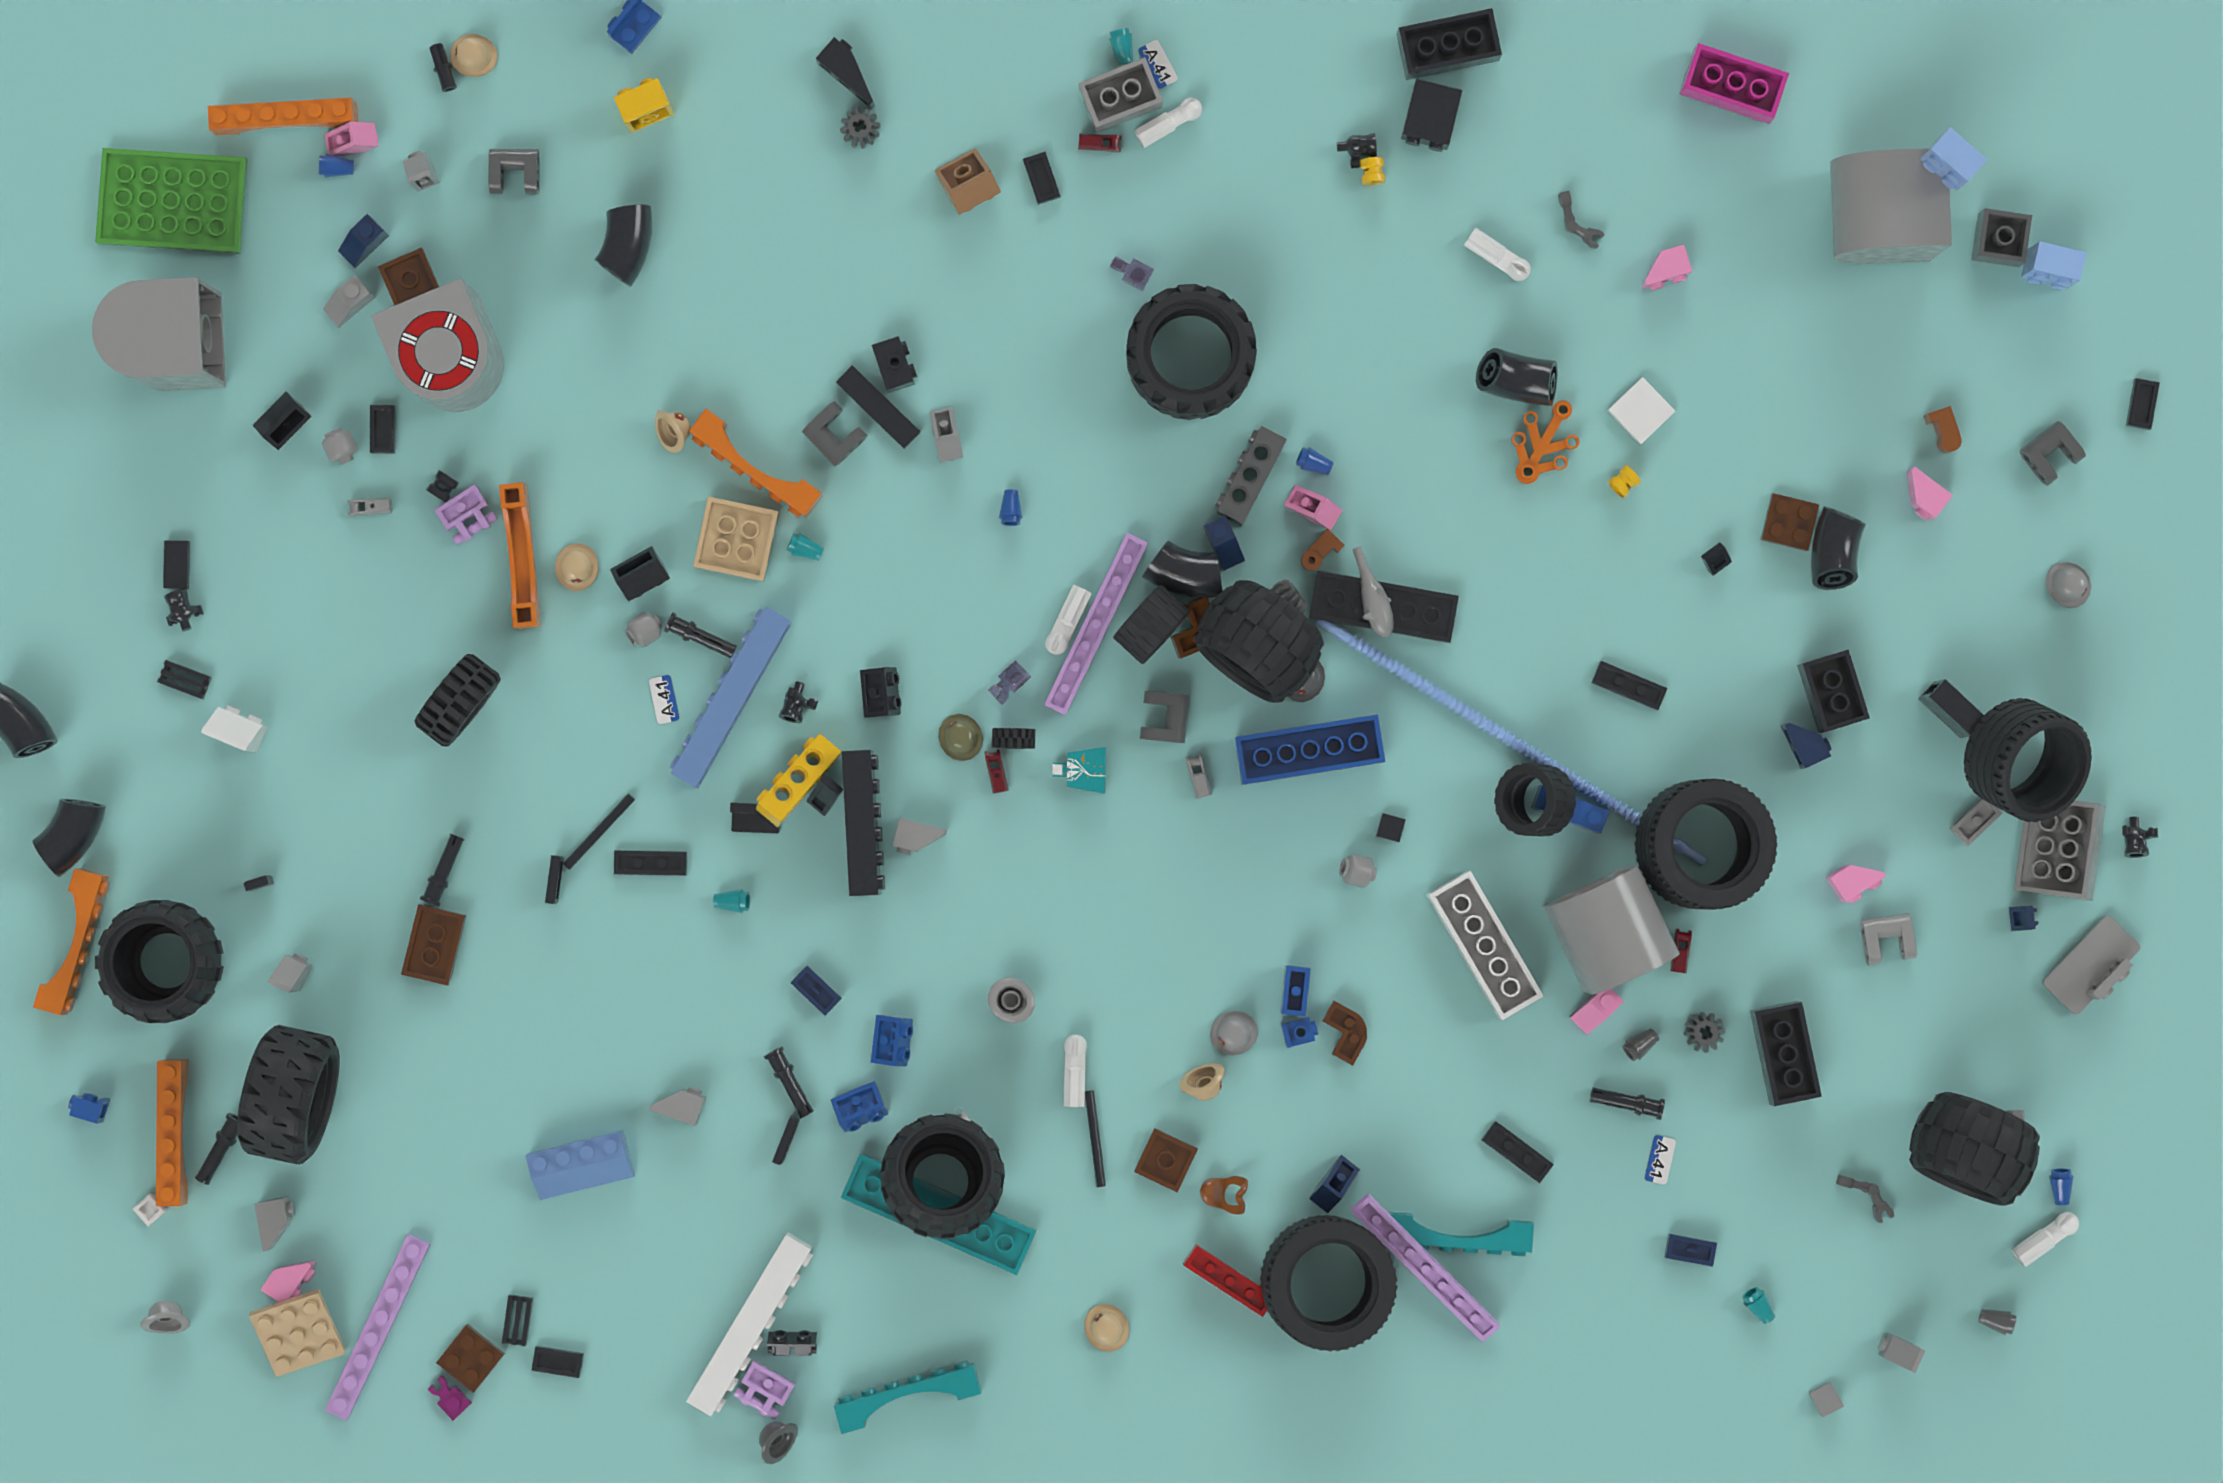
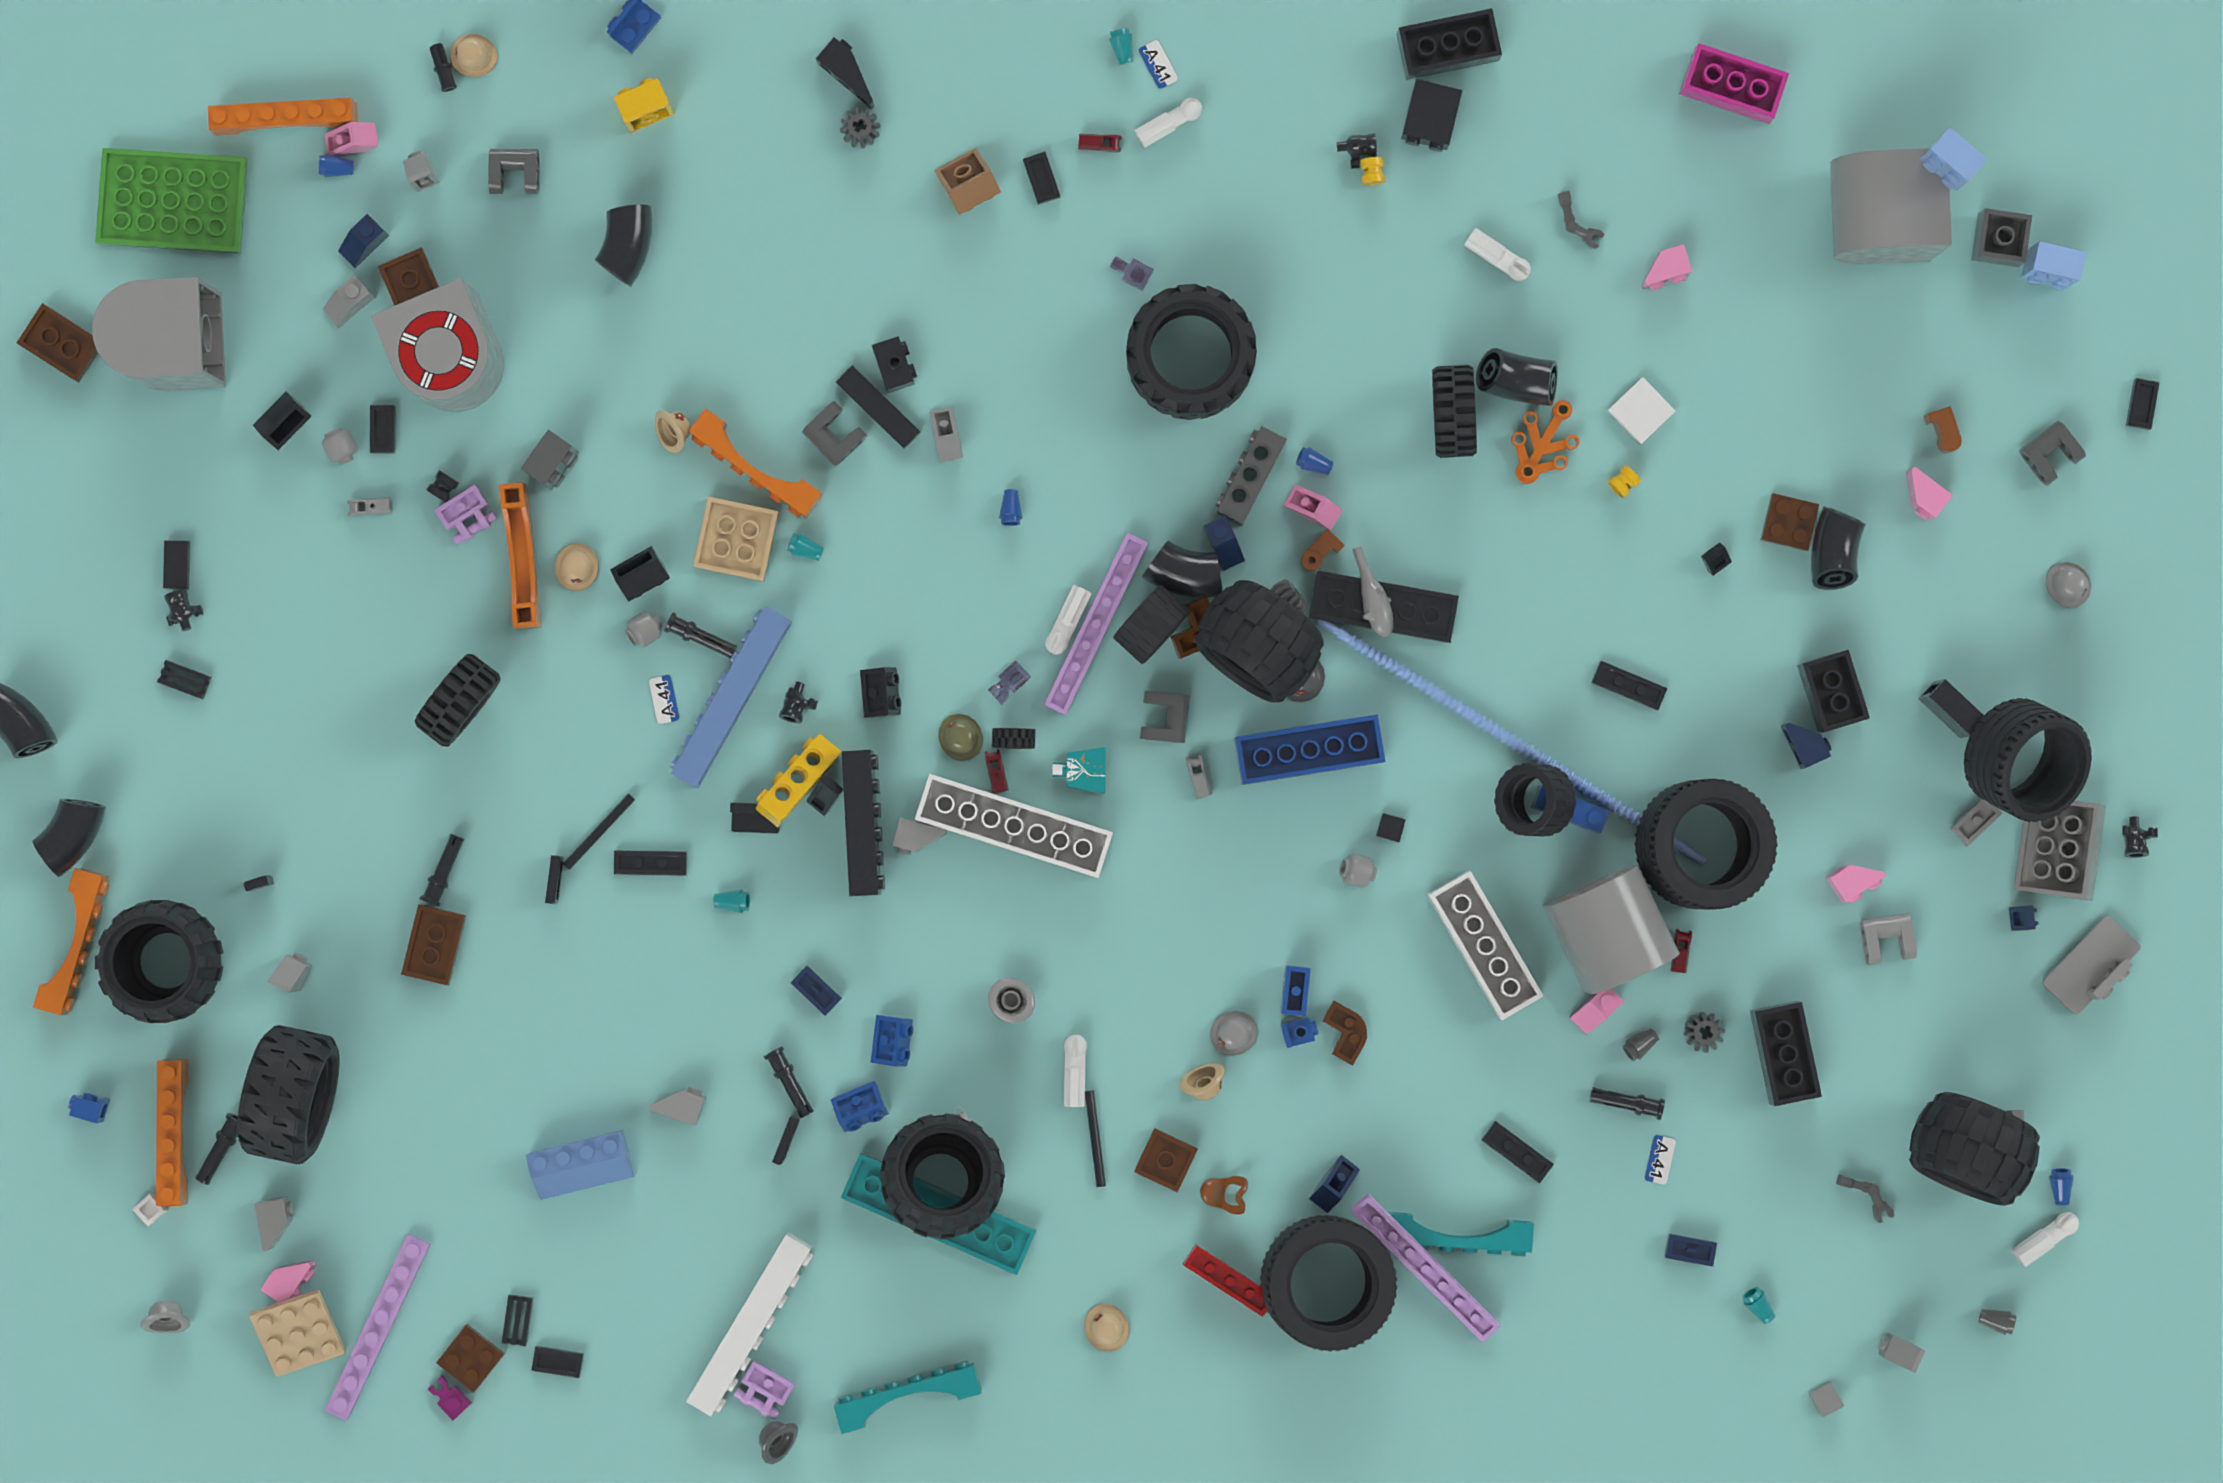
white slope [201,705,268,753] -> none
black hinge [767,1330,817,1356] -> none
light grey brick [1078,57,1163,133] -> none
none -> reddish brown plate [16,303,98,383]
none -> dark grey brick [521,429,579,490]
none -> white brick [915,774,1113,878]
none -> black tyre [1432,365,1477,458]

